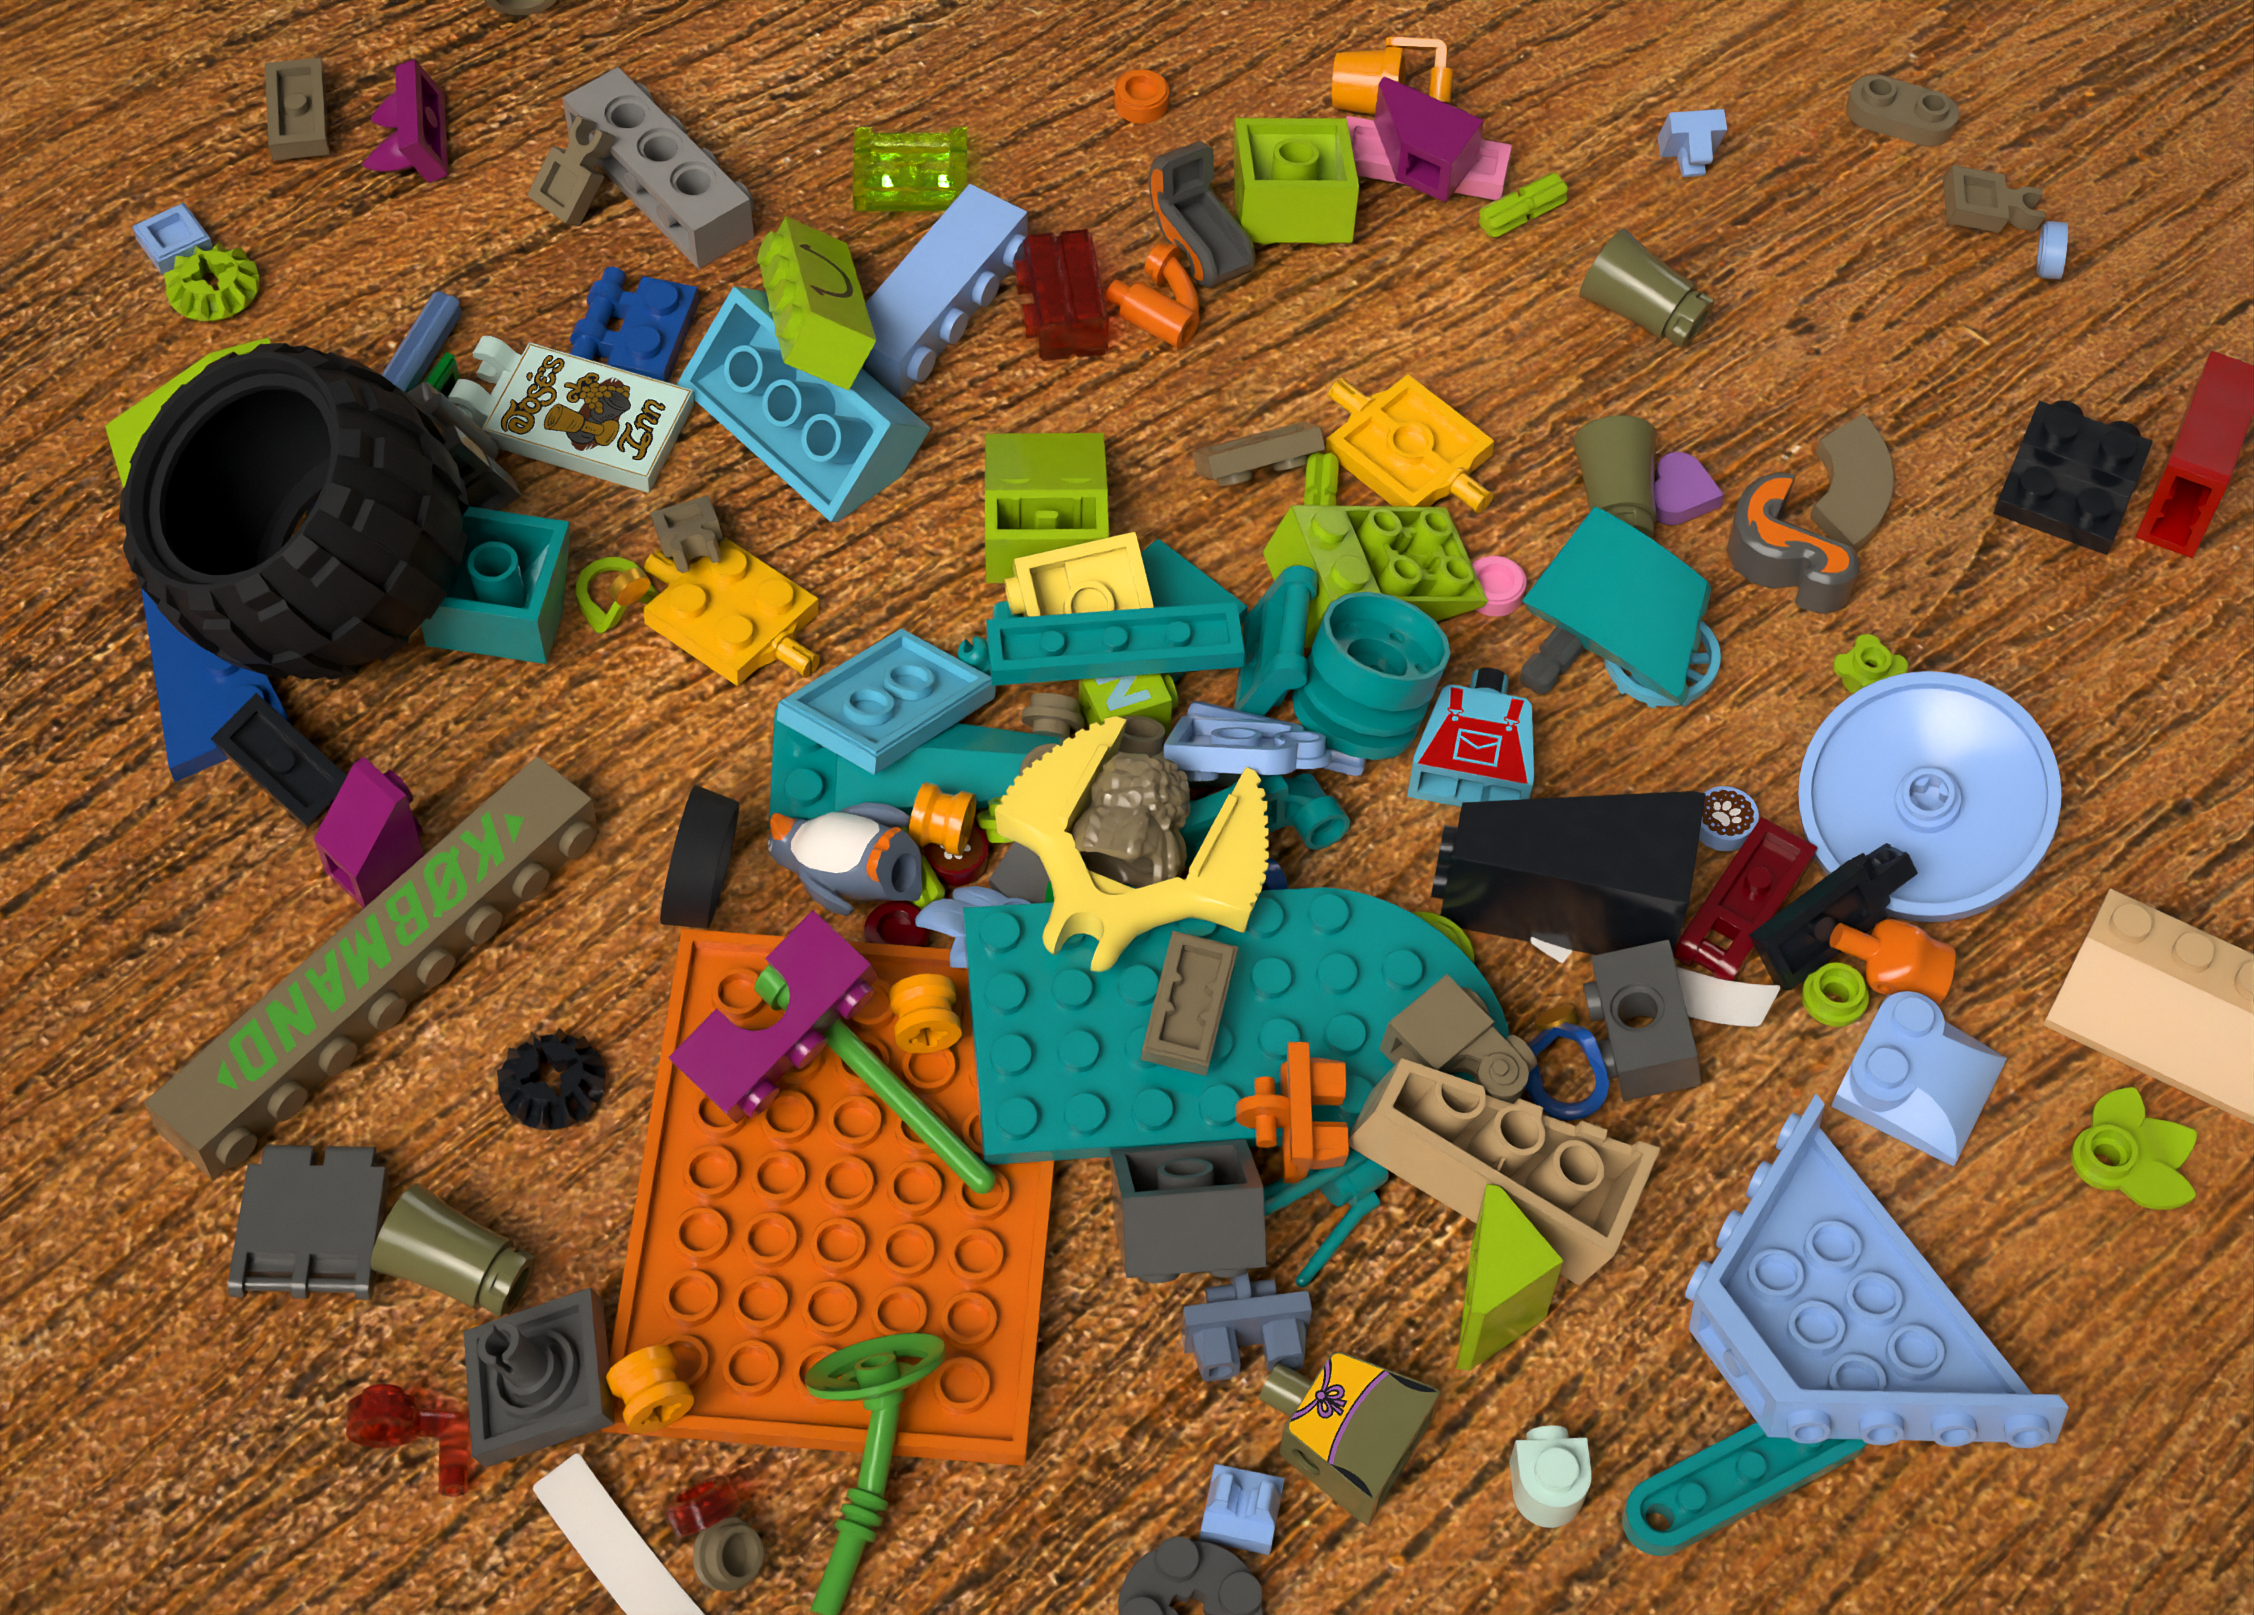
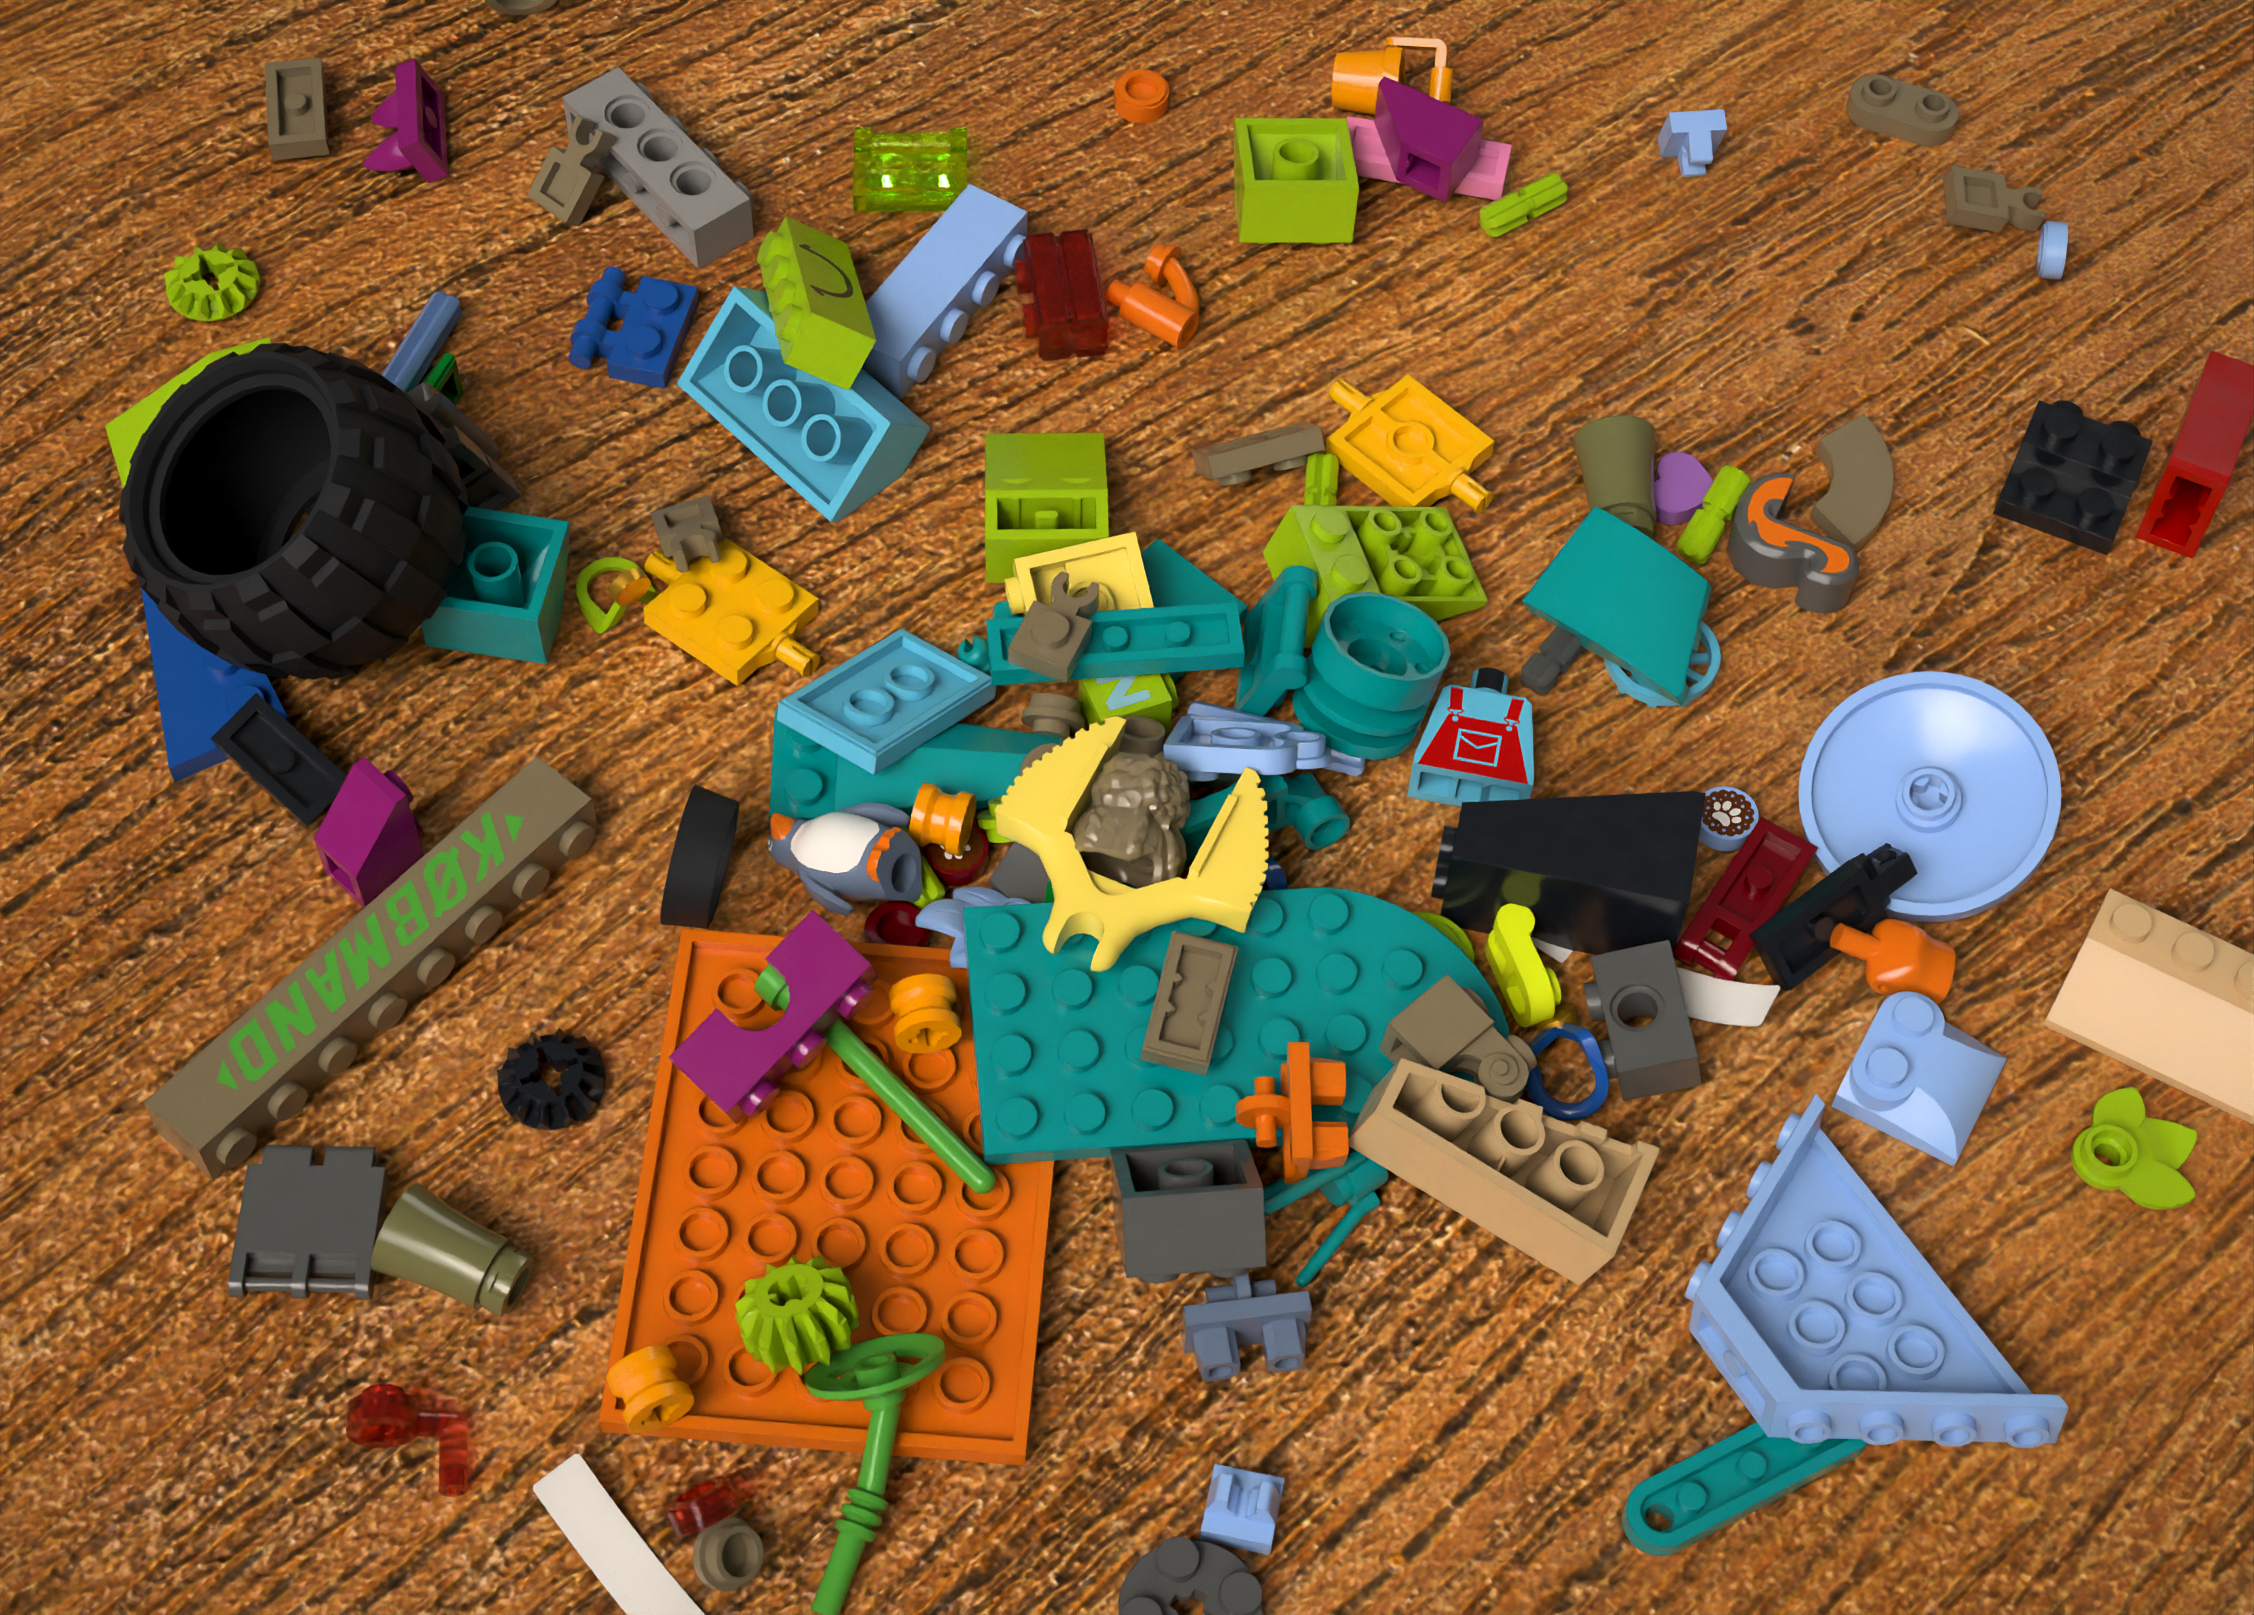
light blue tile [132,202,213,276] -> none
light aqua tile [448,336,694,493] -> none
dark grey plate [464,1288,615,1467] -> none
dark grey animal [1149,141,1256,288] -> none
olive torso [1259,1352,1441,1527] -> none
lime slope [1456,1184,1563,1371] -> none
bright pink tile [1472,556,1526,616] -> none
light aqua plate [1509,1425,1591,1528] -> none
olive plant [1579,228,1714,348] -> none
lime plate [1802,962,1869,1027] -> none
lime plate [1833,634,1908,694] -> none
none -> lime gear [735,1254,860,1376]
none -> dark tan plate [1008,571,1099,683]
none -> neon yellow plate [1484,903,1561,1028]
none -> lime piece [1677,465,1750,565]

